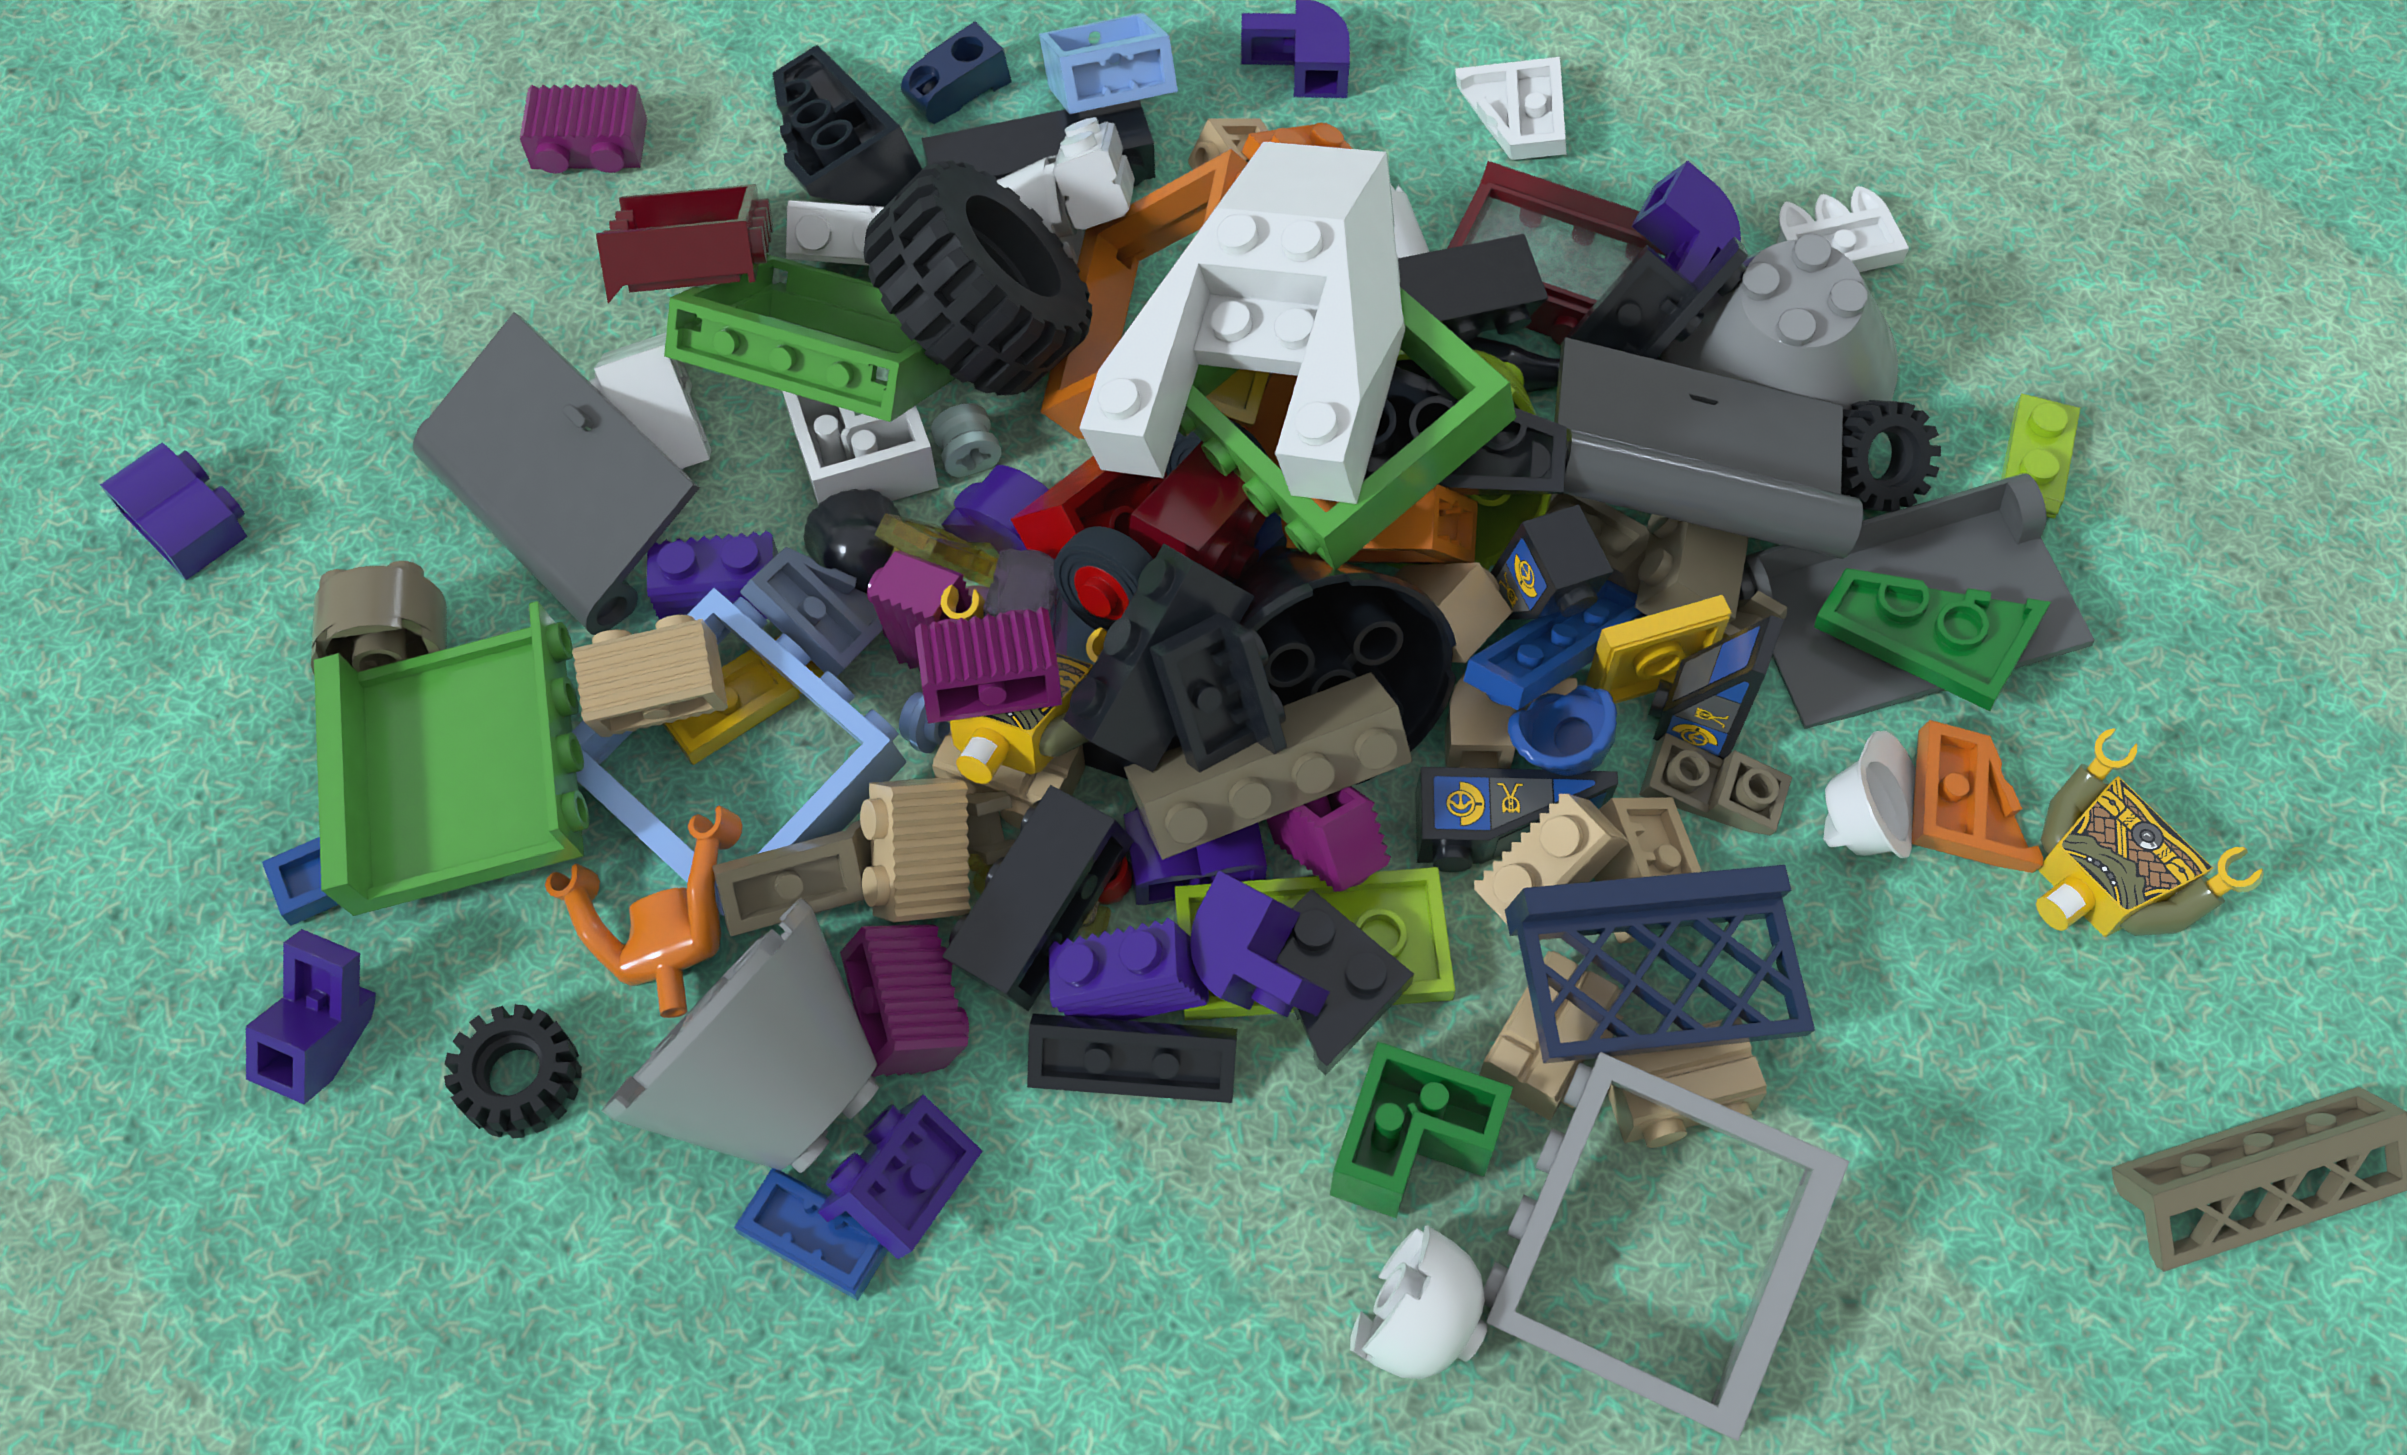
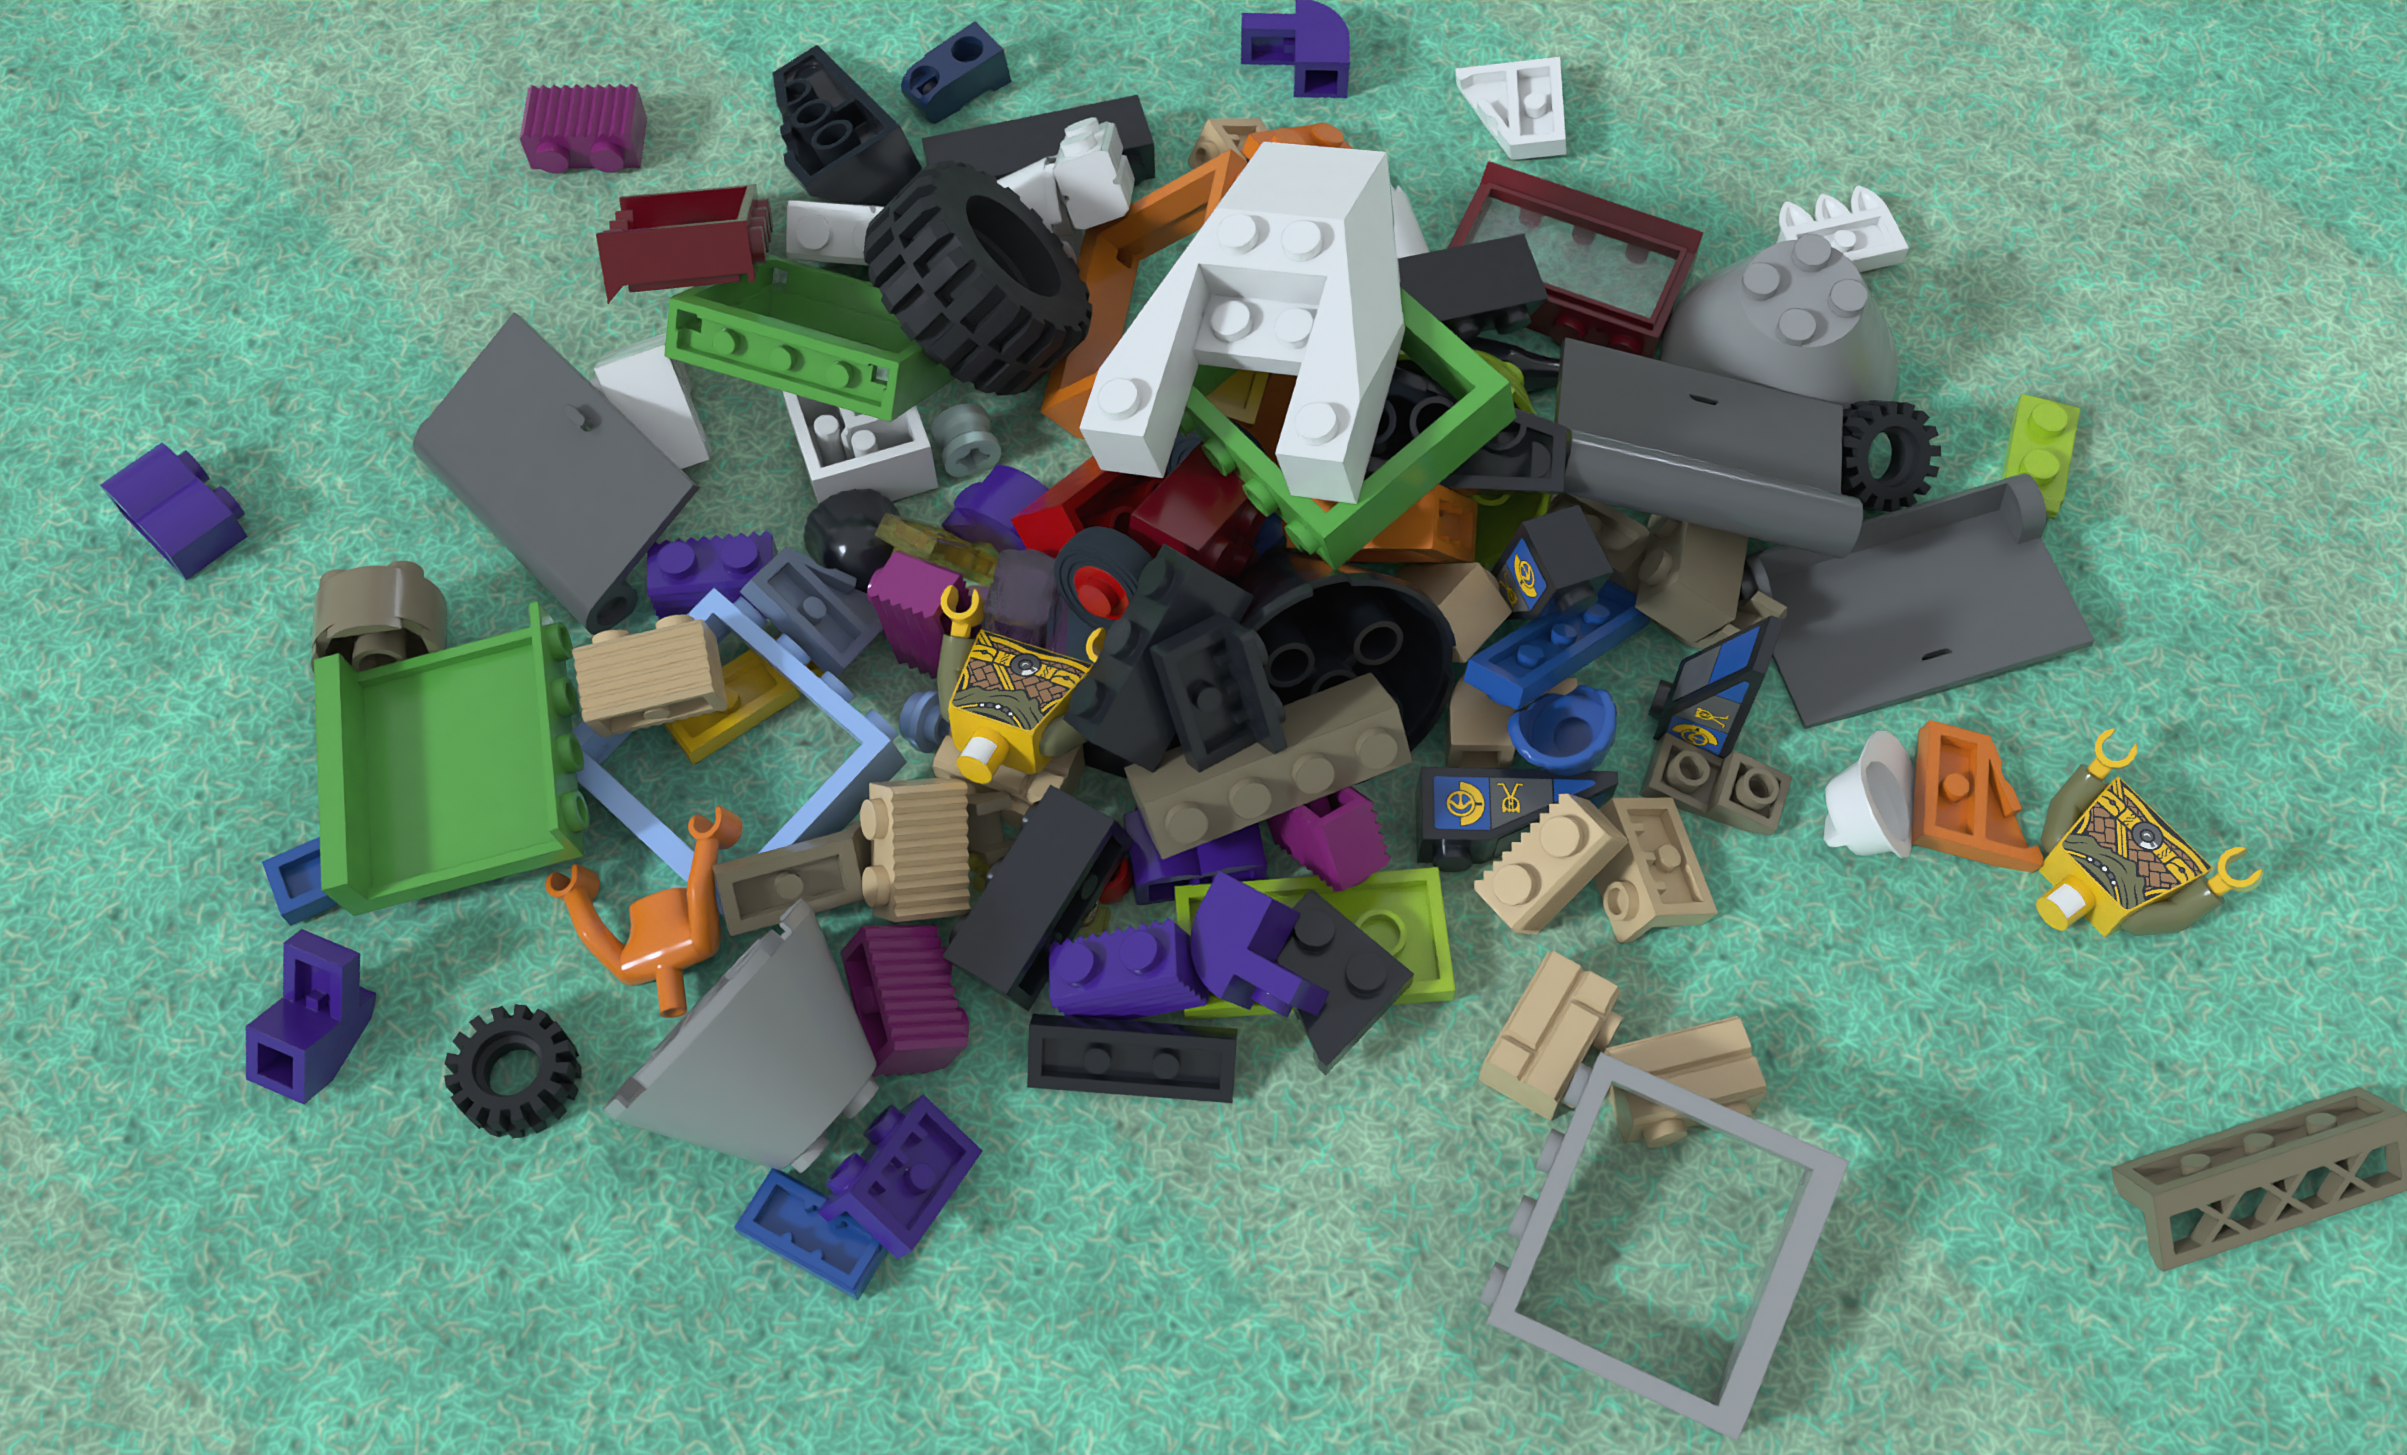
magenta brick [915,607,1062,724] -> none
light blue window [1039,13,1178,114] -> none
green brick [1330,1041,1513,1219] -> none
white cylinder [1350,1225,1488,1379] -> none
dark blue fence [1505,865,1815,1064] -> none
black bracket [1566,237,1748,361] -> none
yellow tile [1585,595,1732,704] -> none
dark purple brick [1632,161,1741,282] -> none
green wing [1814,568,2051,711] -> none

